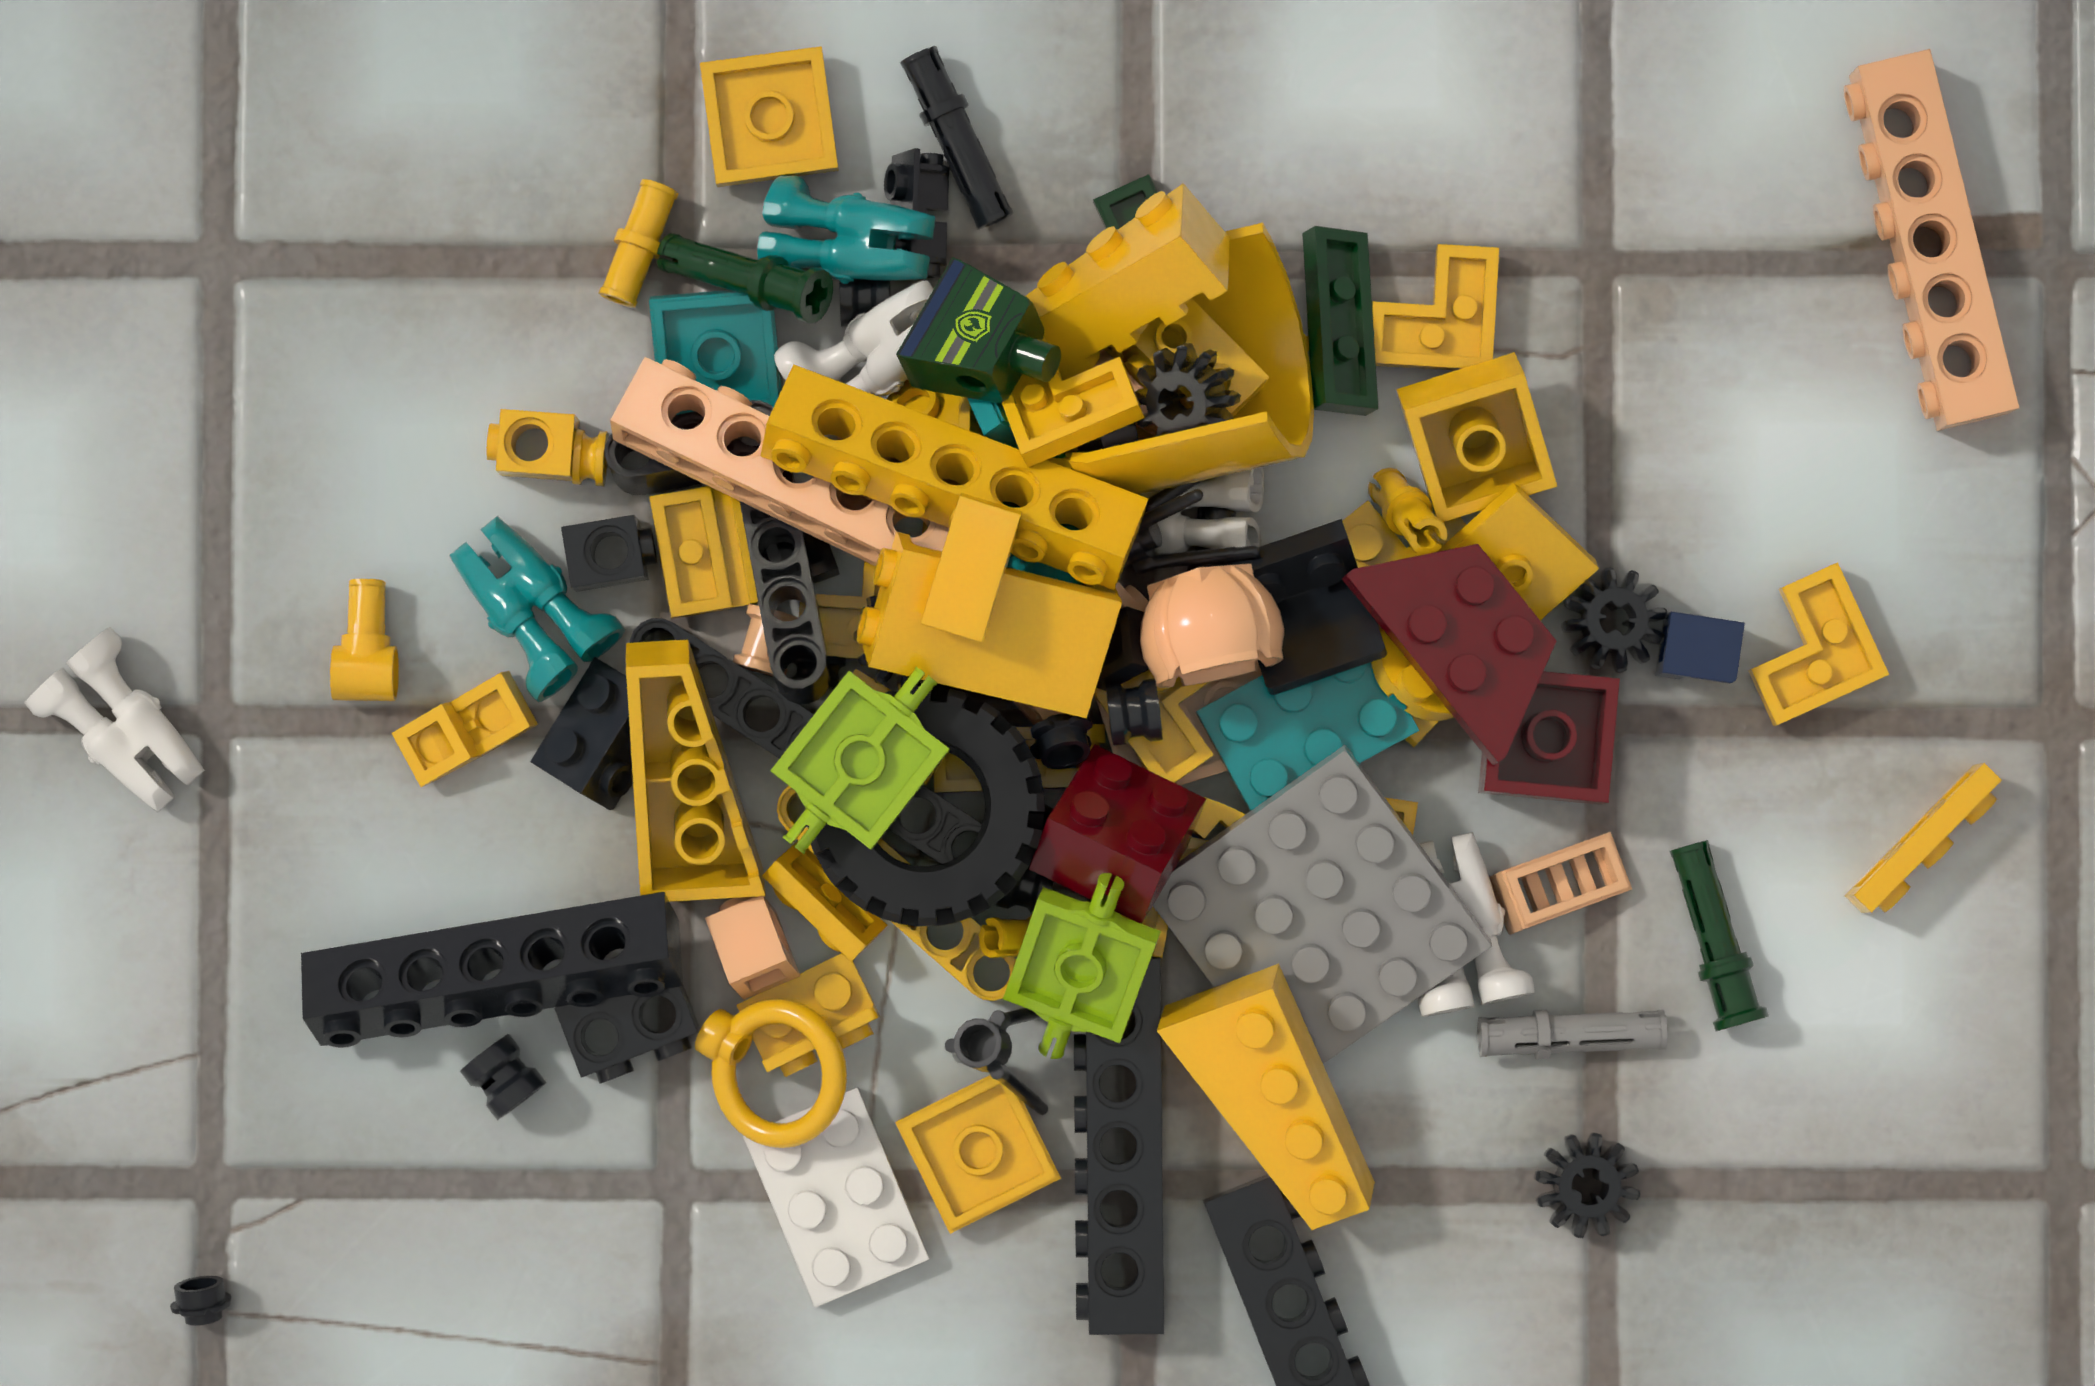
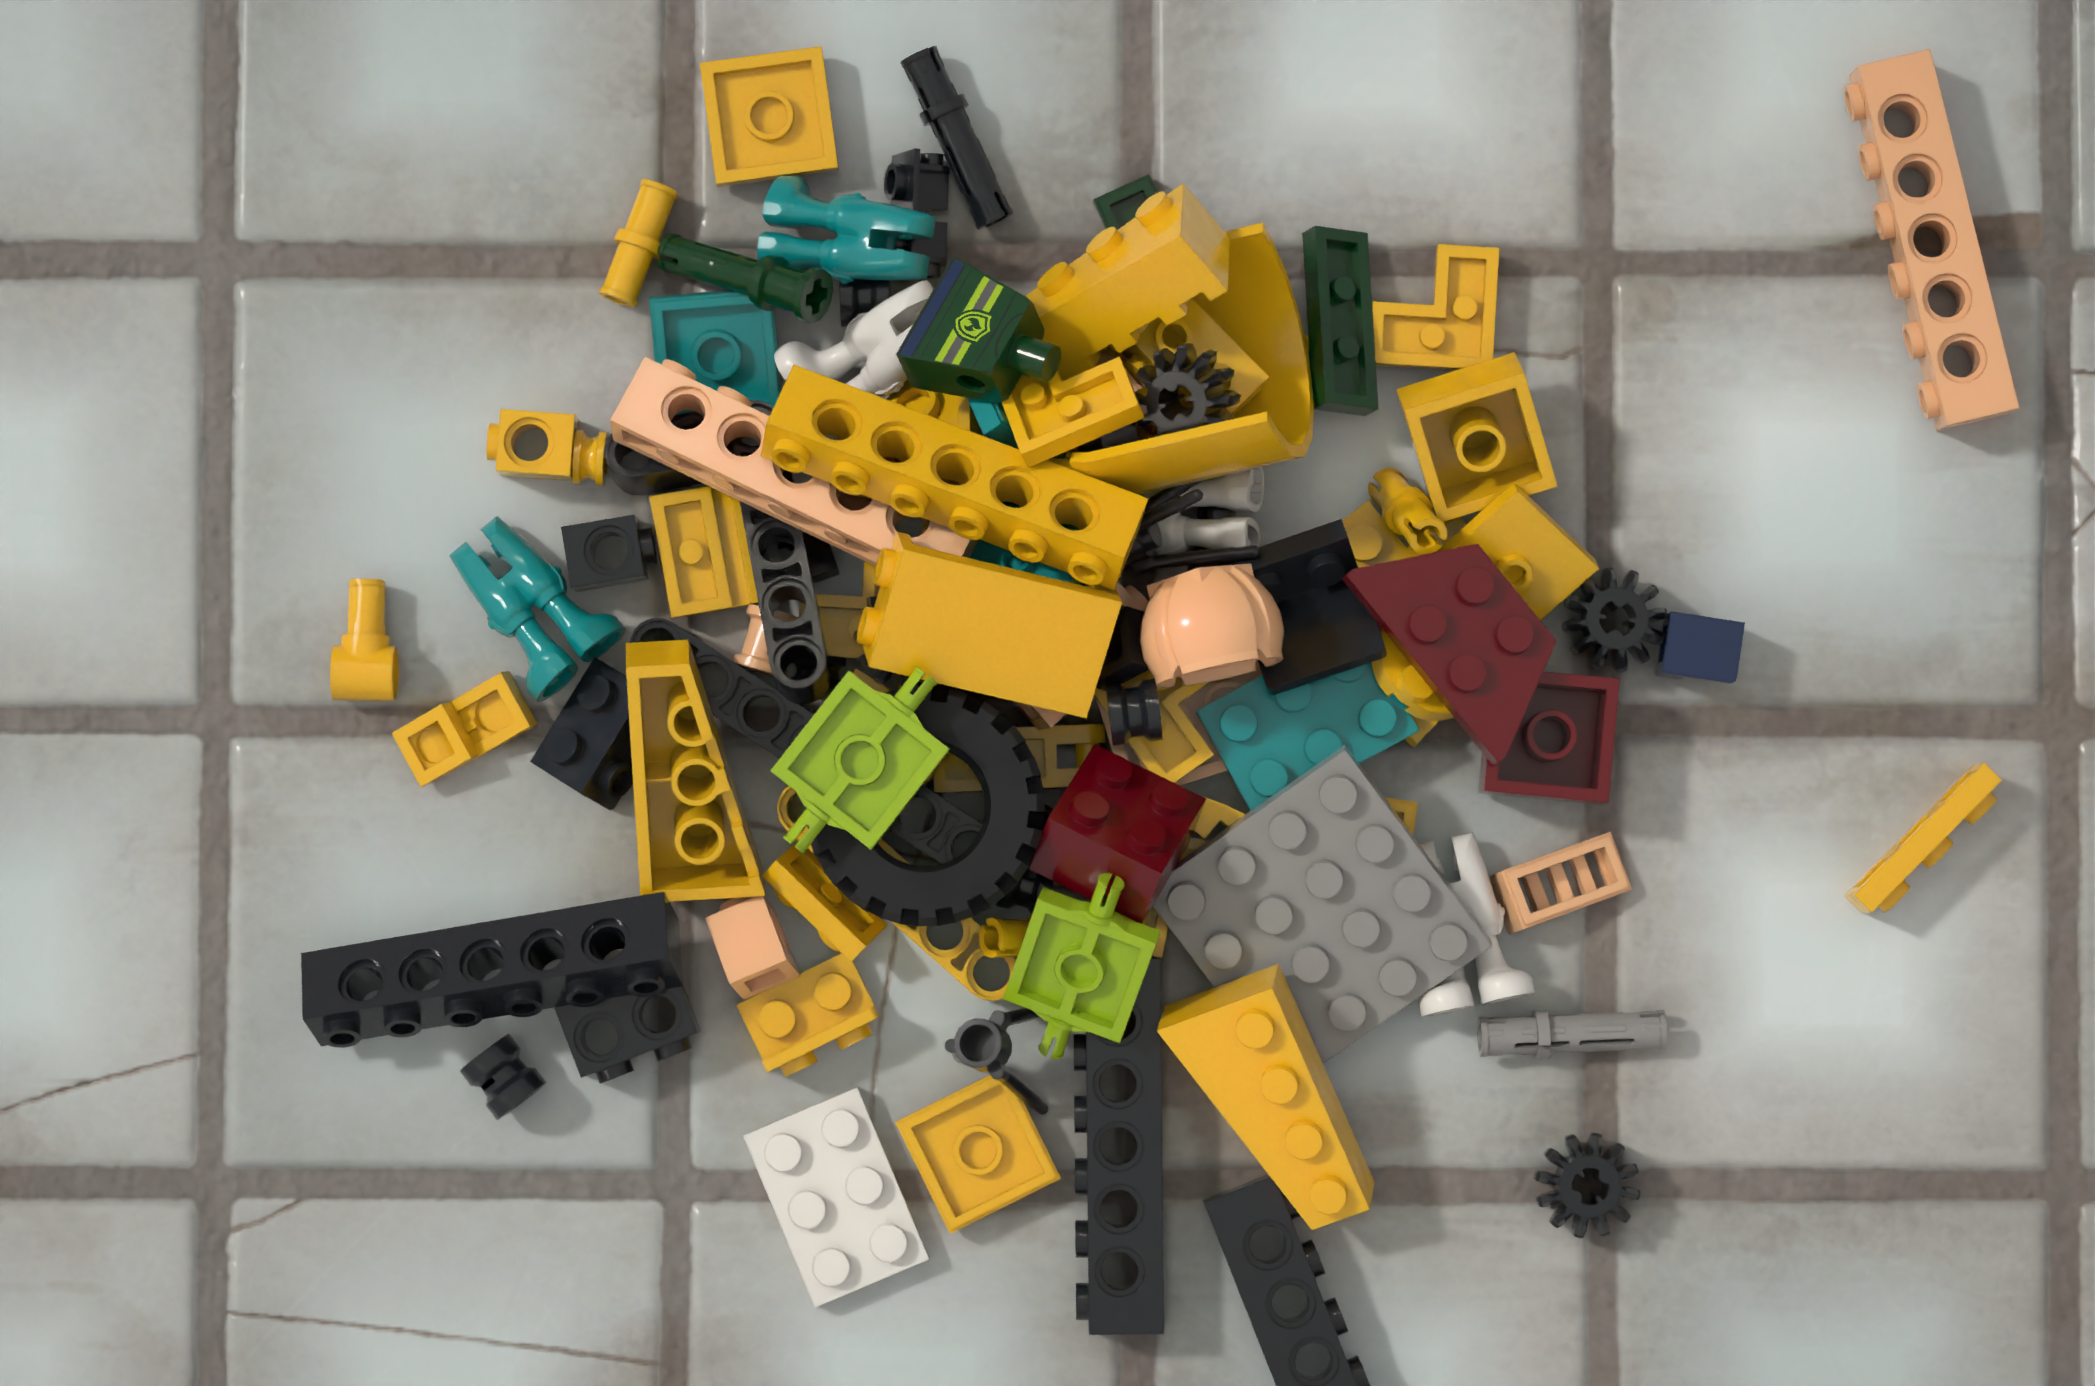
white piece [24,627,205,812] -> none
black plate [170,1276,231,1326] -> none
yellow piece [695,999,847,1148] -> none
yellow slope [921,493,1023,642] -> none
black plate [1030,713,1093,769] -> none
dark green pin [1670,840,1769,1032] -> none
yellow plate [1748,562,1889,726] -> none

